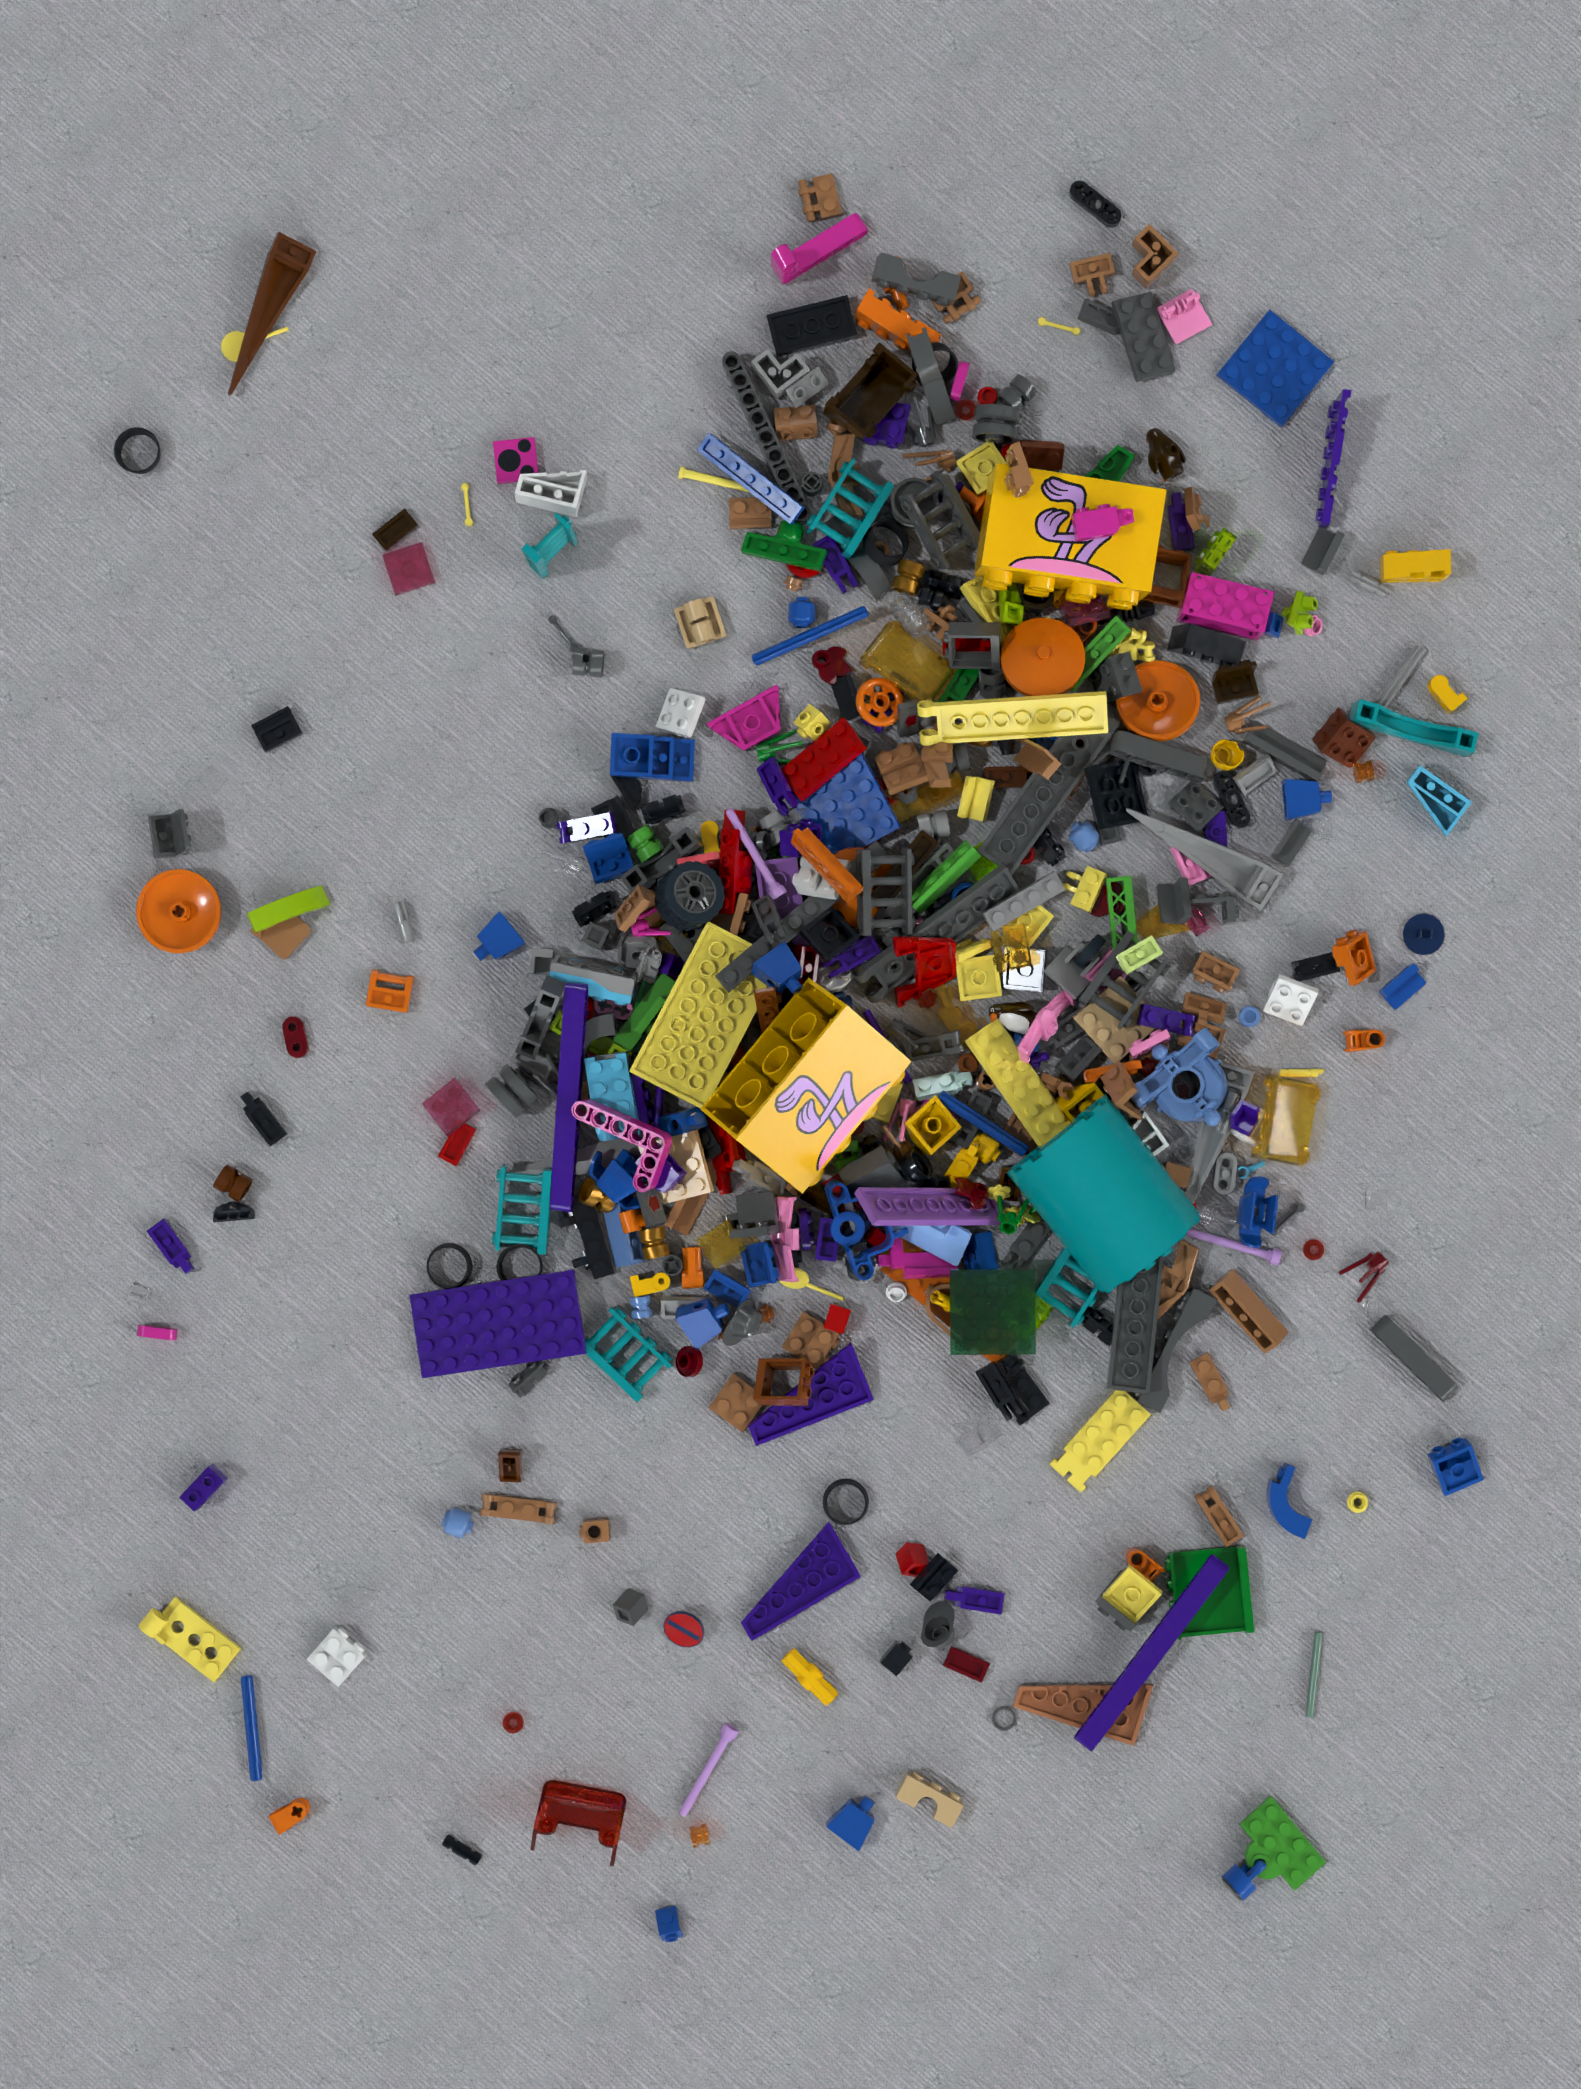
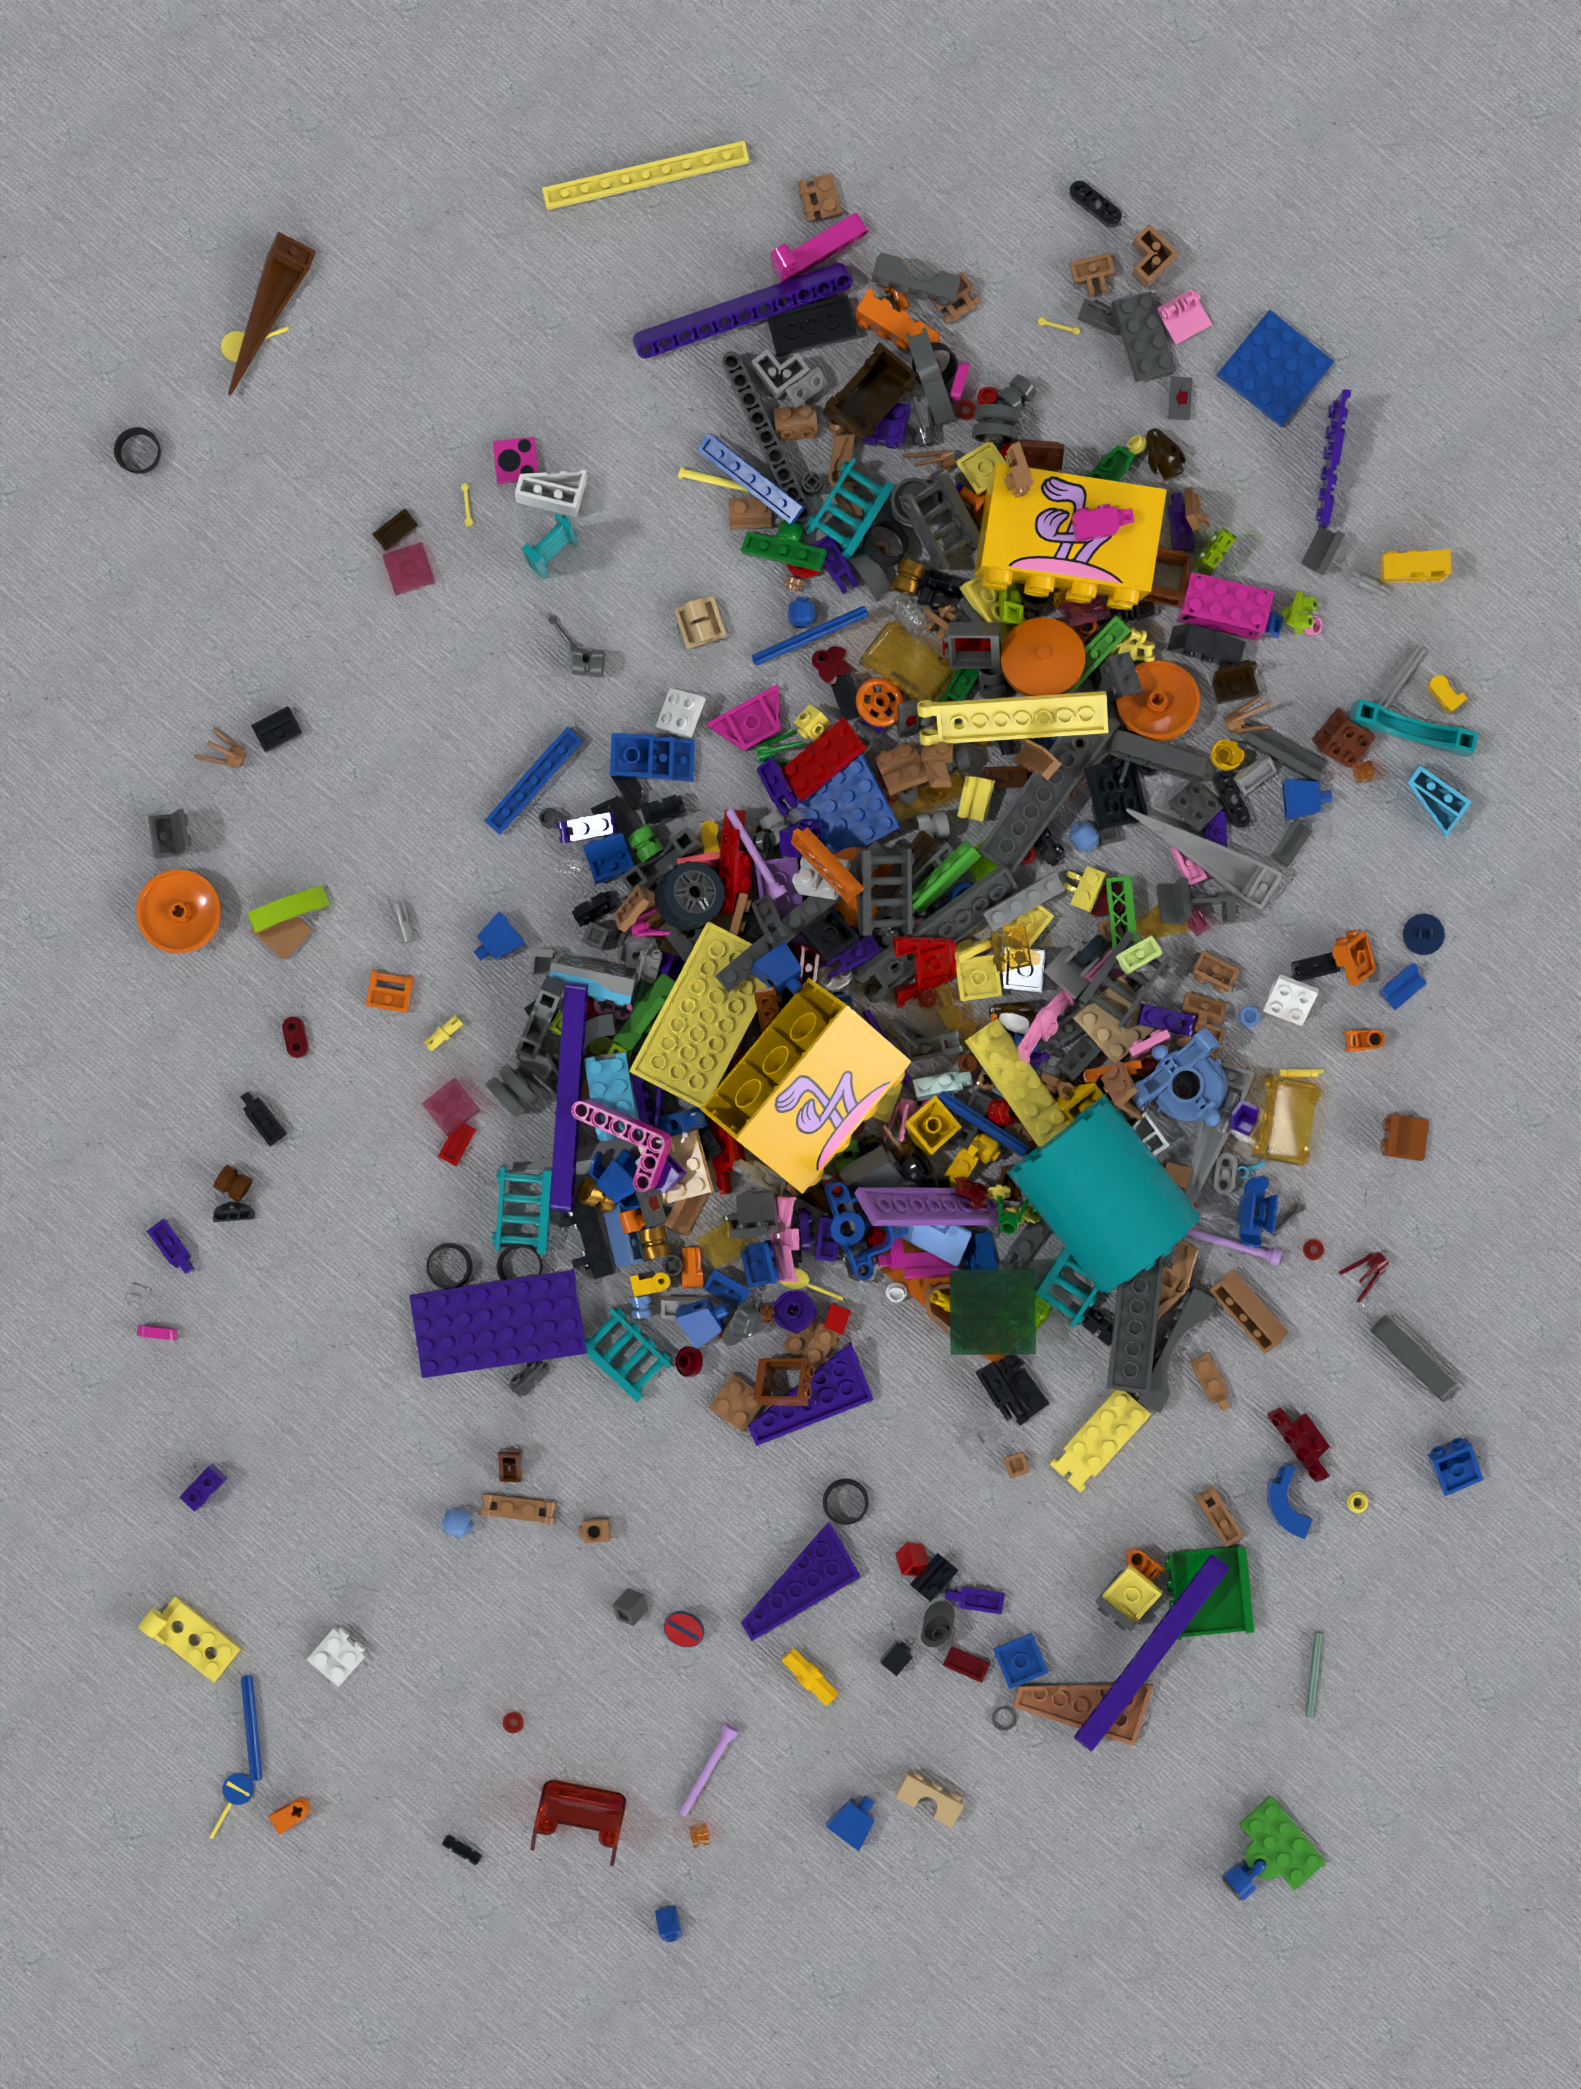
none -> medium nougat plant [194,728,247,769]
none -> blue piece [209,1773,254,1839]
none -> light yellow pin [423,1015,464,1052]
none -> blue plate [484,727,583,835]
none -> light yellow plate [542,140,749,210]
none -> dark purple beam [633,263,853,359]
none -> dark purple plate [774,1290,817,1334]
none -> red head [987,1098,1017,1126]
none -> blue plate [993,1632,1048,1689]
none -> medium nougat plate [1003,1451,1030,1479]
none -> medium nougat plate [1096,917,1124,943]
none -> light yellow plate [1127,435,1147,455]
none -> dark grey tile [1168,376,1192,421]
none -> dark red bracket [1267,1407,1330,1482]
none -> dark orange bracket [1380,1114,1429,1161]

